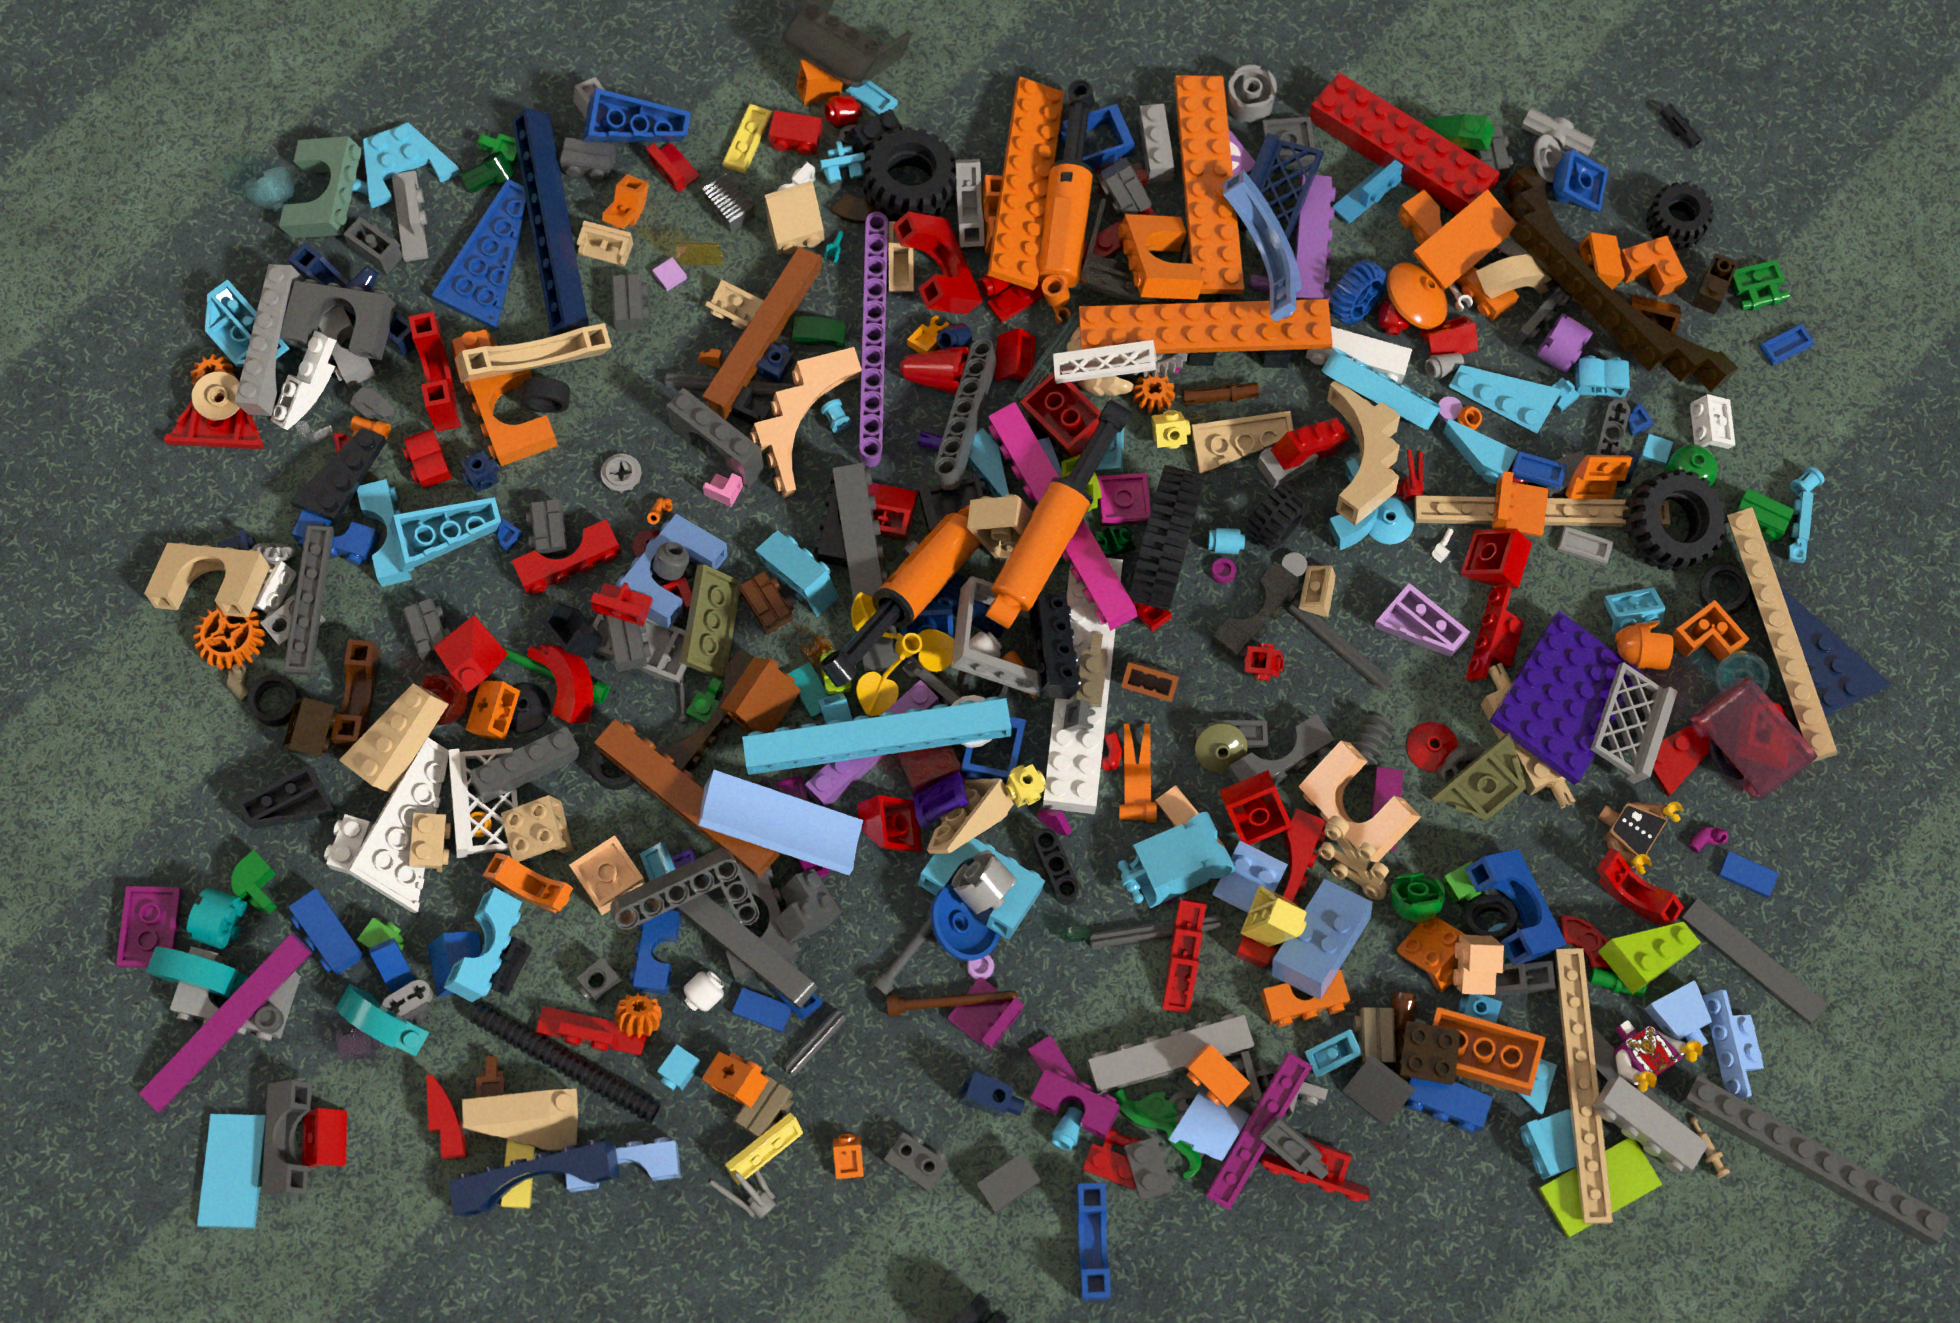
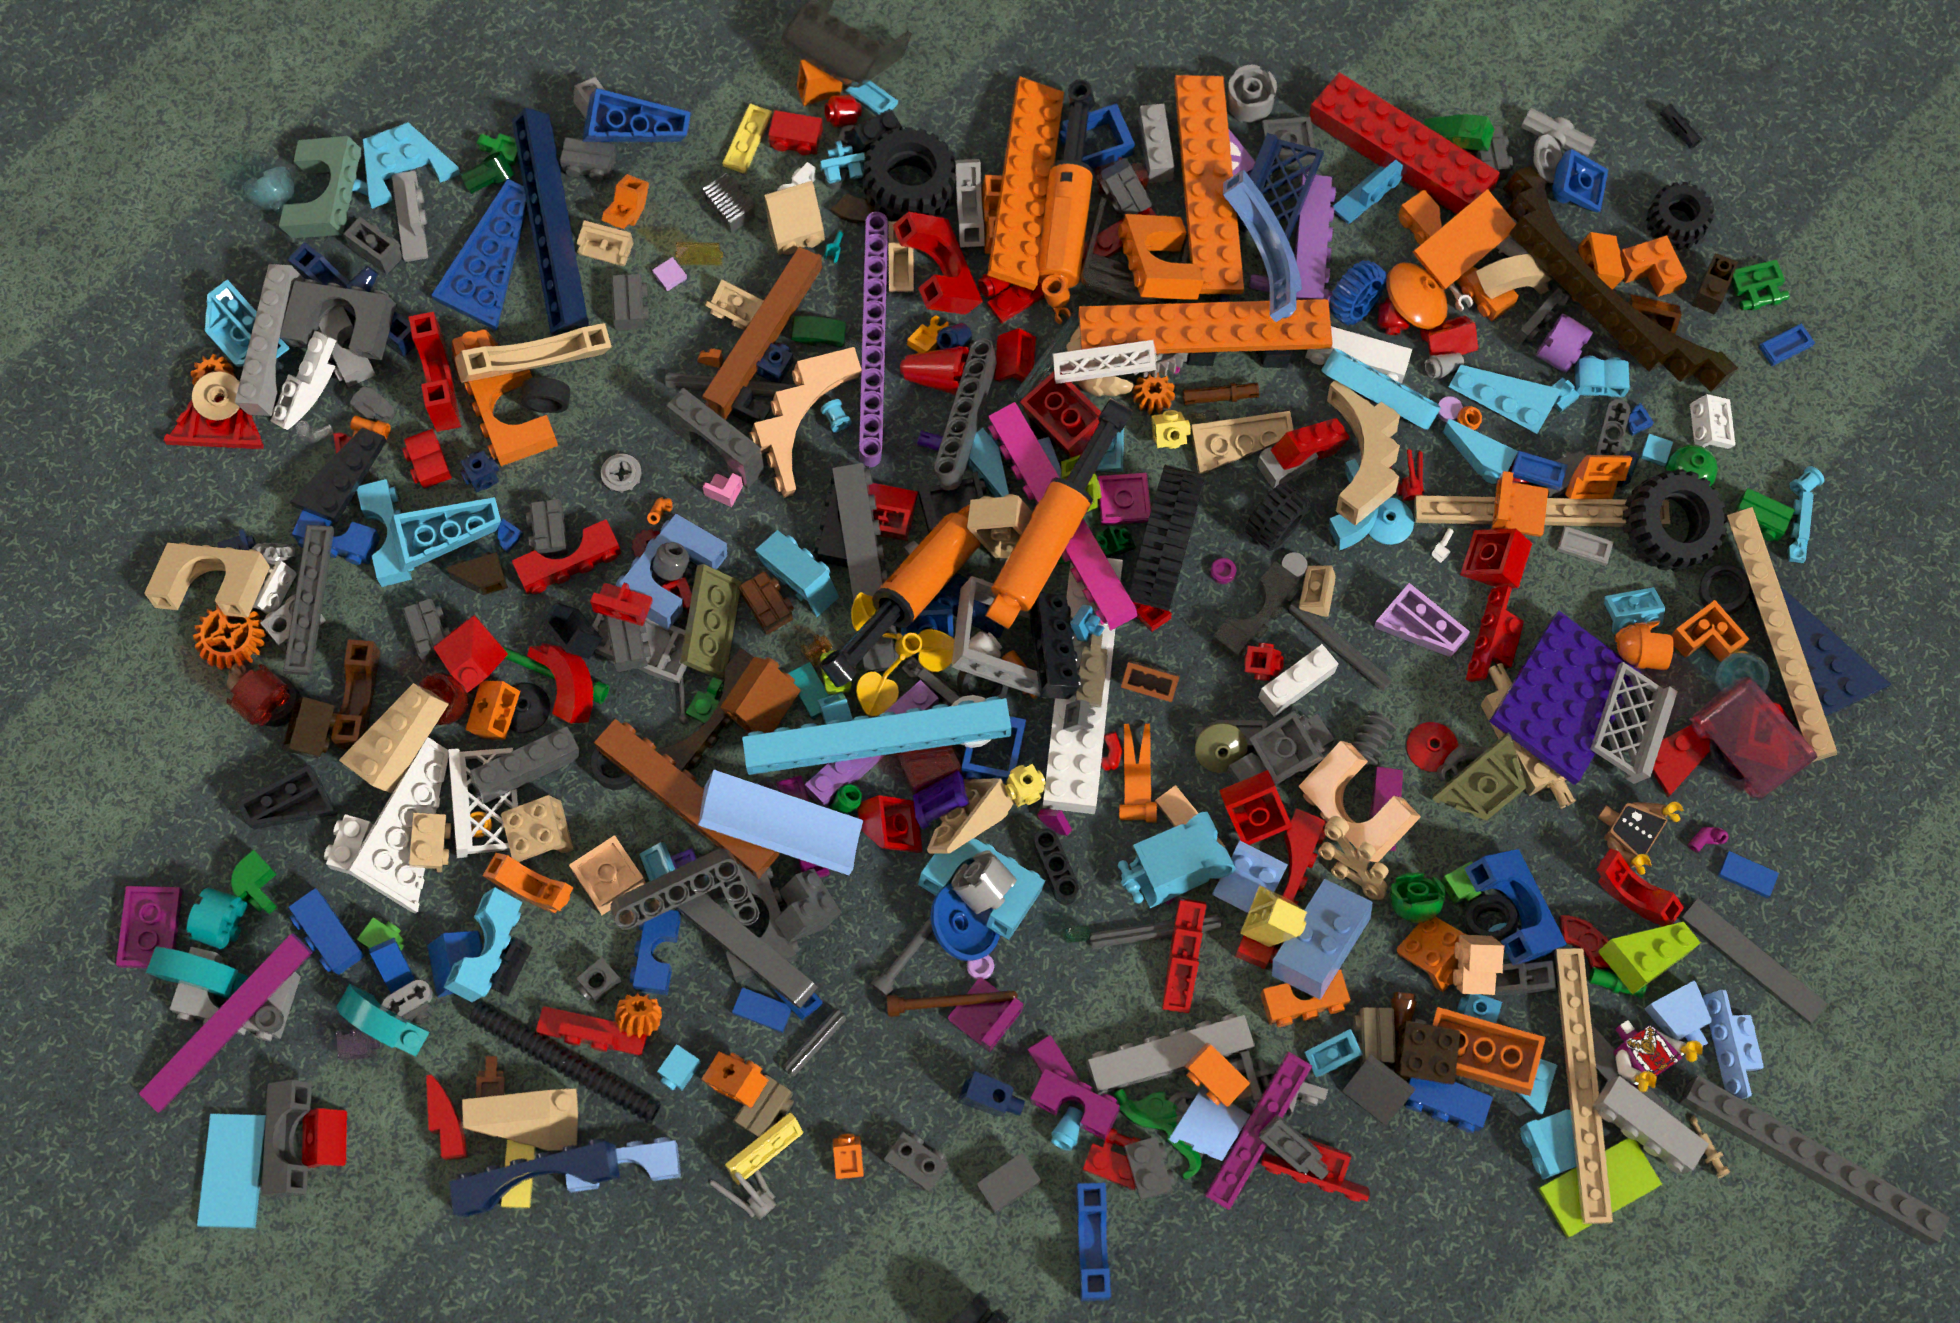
red panel [646,143,700,193] -> none
white head [684,971,724,1012] -> none
medium azure brick [1208,528,1245,554] -> none
none -> clear red brick [226,664,290,726]
none -> dark brown slope [447,552,508,595]
none -> green cone [829,784,862,814]
none -> dark azure tile [1070,604,1105,642]
none -> dark grey plate [1249,711,1325,784]
none -> white brick [1258,644,1338,717]

